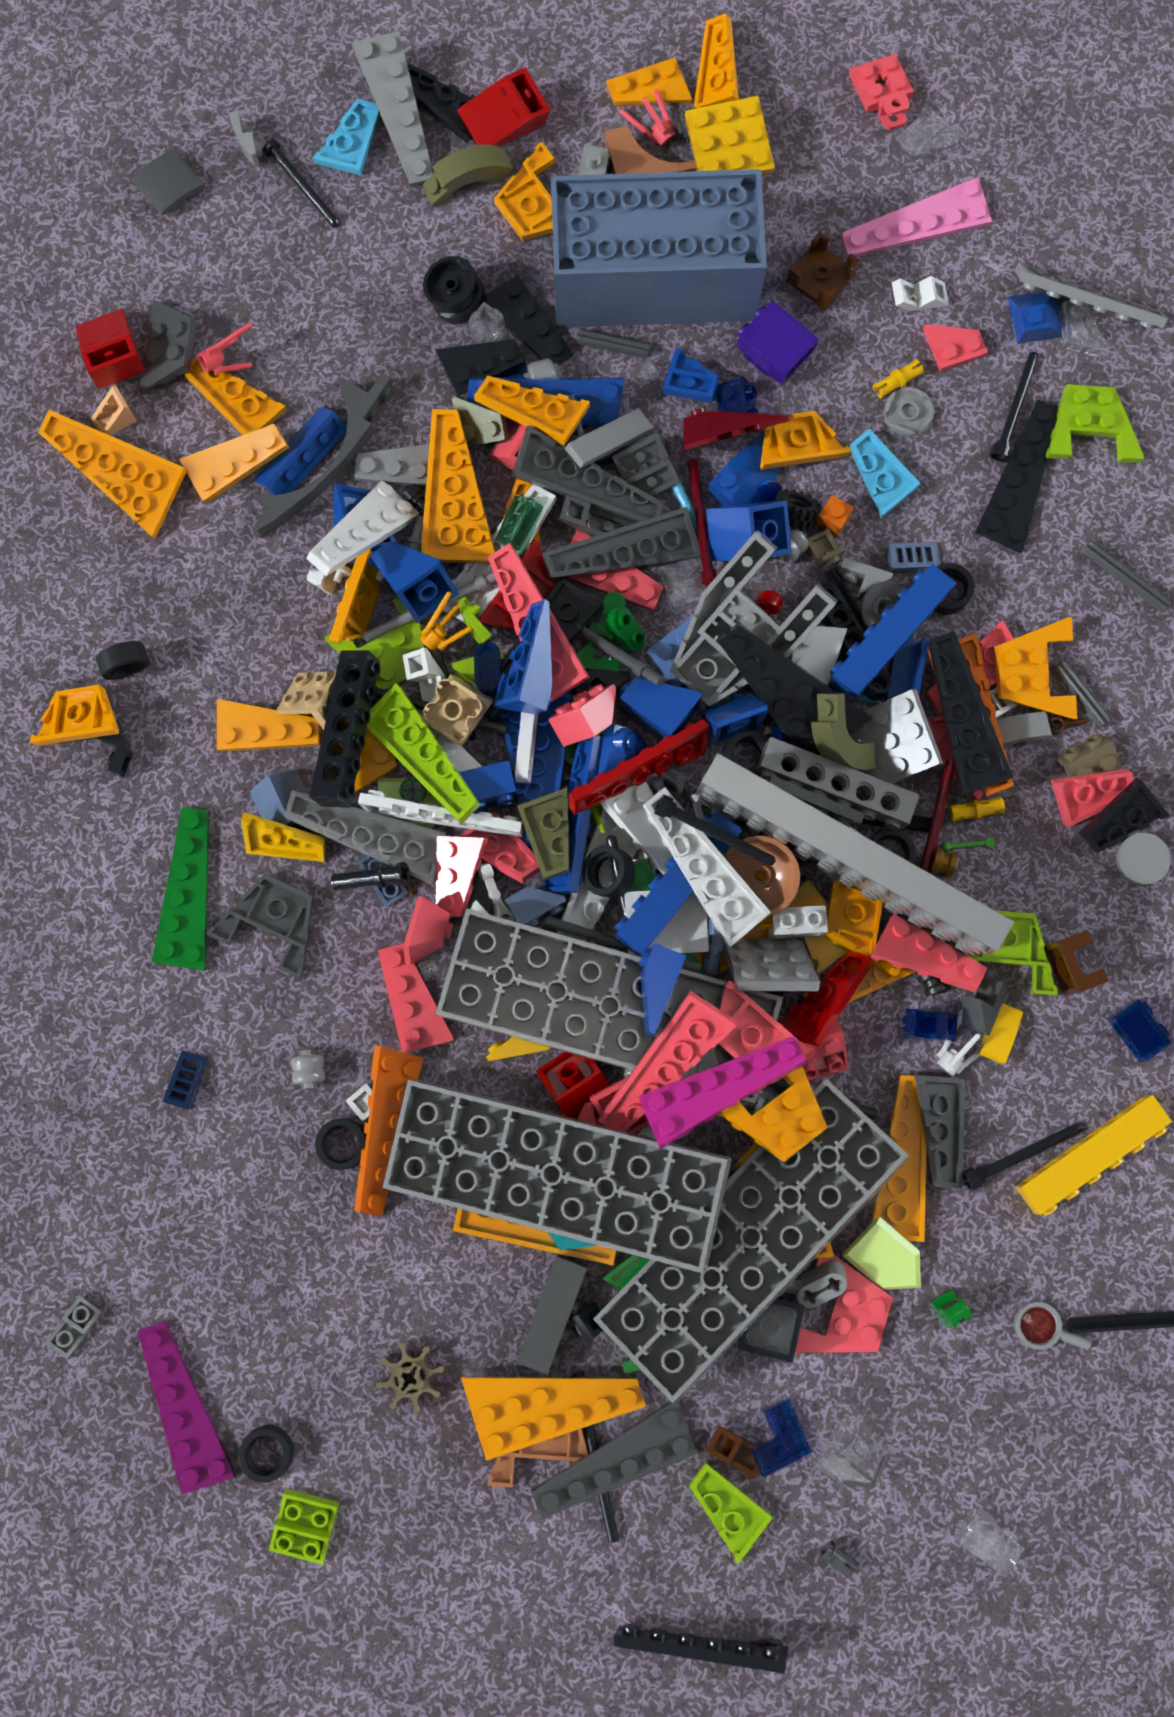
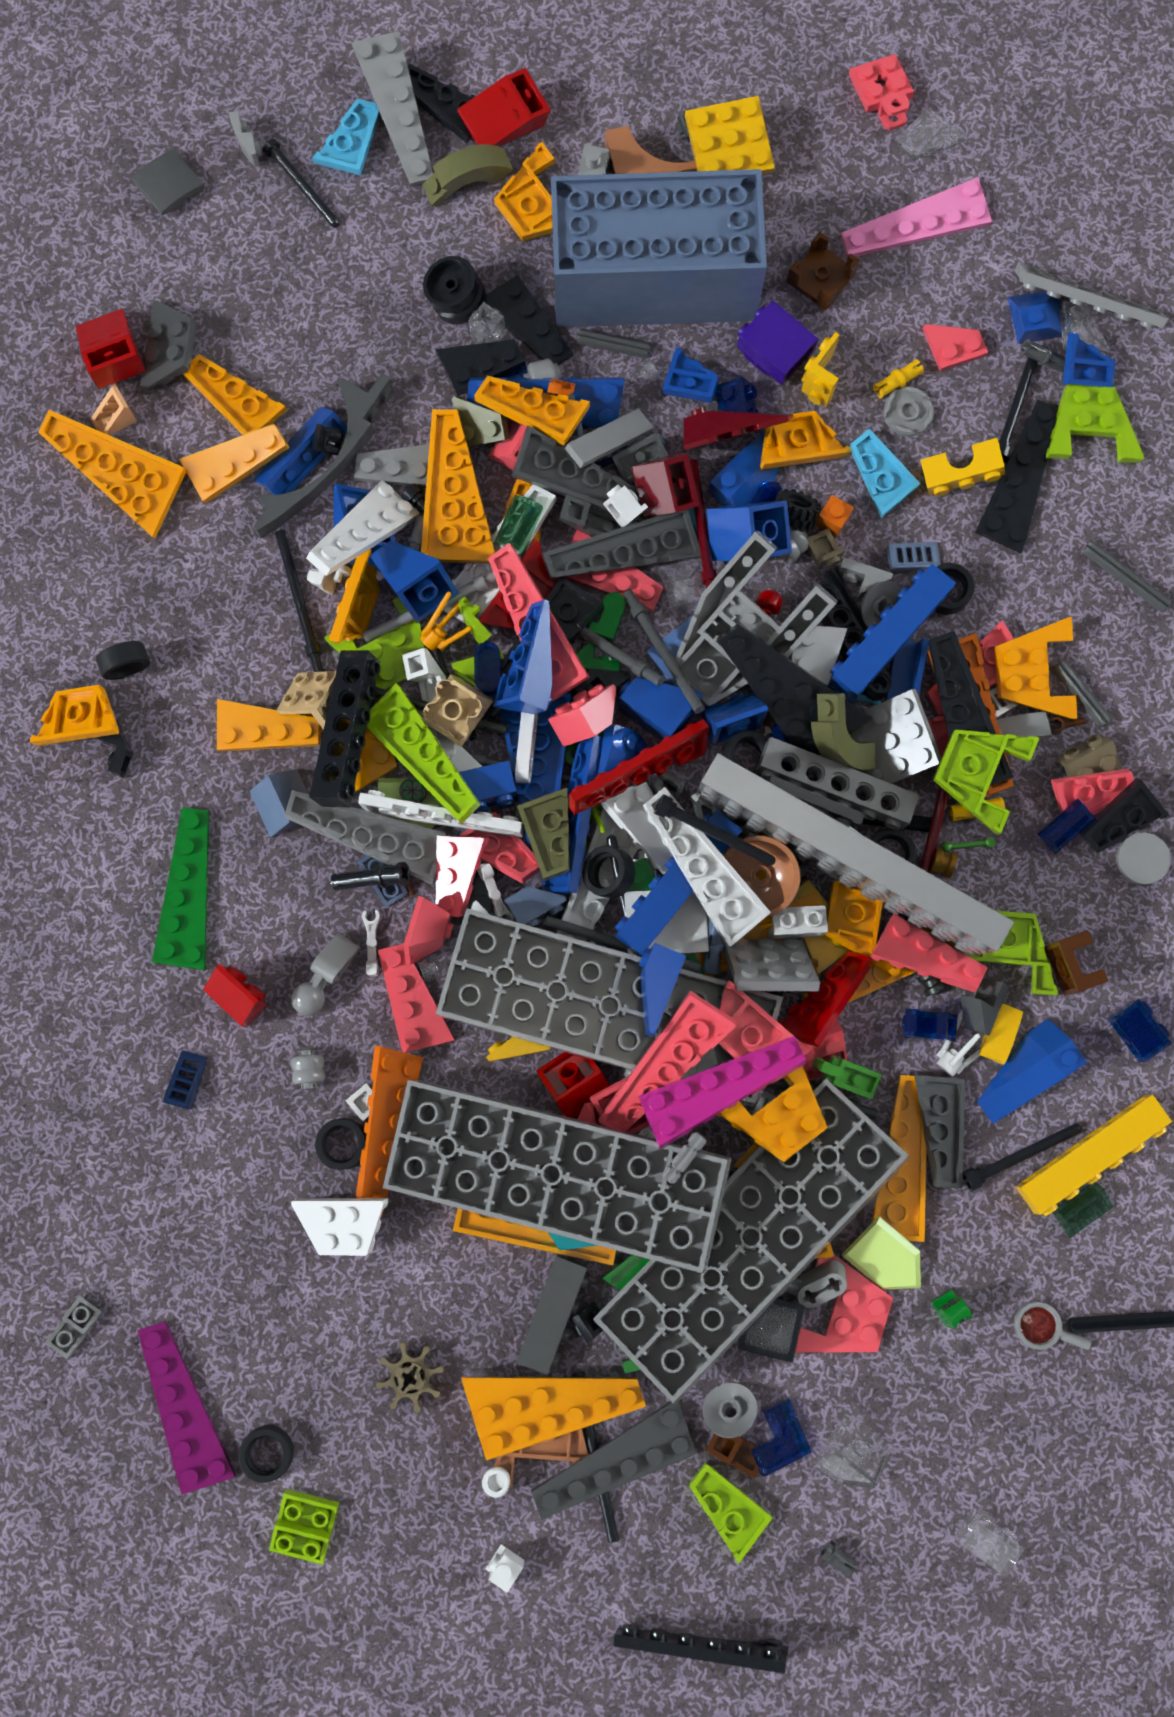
coral plant [198,323,252,375] -> none
dark grey wing [206,874,314,979] -> none
yellow wing [241,812,326,862] -> none
light orange wing [606,58,692,106] -> none
green plate [606,607,645,652] -> none
coral plant [619,89,677,147] -> none
light orange wing [693,13,739,108] -> none
white slope [892,276,949,311] -> none
none -> red slope [203,964,268,1028]
none -> black bar [275,530,324,672]
none -> light grey beam [291,933,361,1015]
none -> white wing [291,1198,388,1256]
none -> black tile [311,424,344,456]
none -> white piece [362,910,380,977]
none -> white tile [482,1466,510,1498]
none -> white brick [486,1544,524,1593]
none -> orange tile [548,378,575,395]
none -> white brick [603,484,648,527]
none -> dark grey bar [623,589,704,714]
none -> dark red slope [631,452,700,517]
none -> light grey axle [662,1132,707,1184]
none -> light grey dish [702,1383,758,1438]
none -> yellow bracket [801,332,840,407]
none -> bright green hinge [811,1056,882,1099]
none -> yellow arch [921,438,1005,497]
none -> lime wing [933,730,1039,835]
none -> blue wedge [977,1019,1087,1124]
none -> dark grey axle [1020,339,1065,373]
none -> clear blue tile [1037,798,1096,854]
none -> clear green slope [1052,1182,1113,1238]
none -> blue wing [1063,333,1115,387]

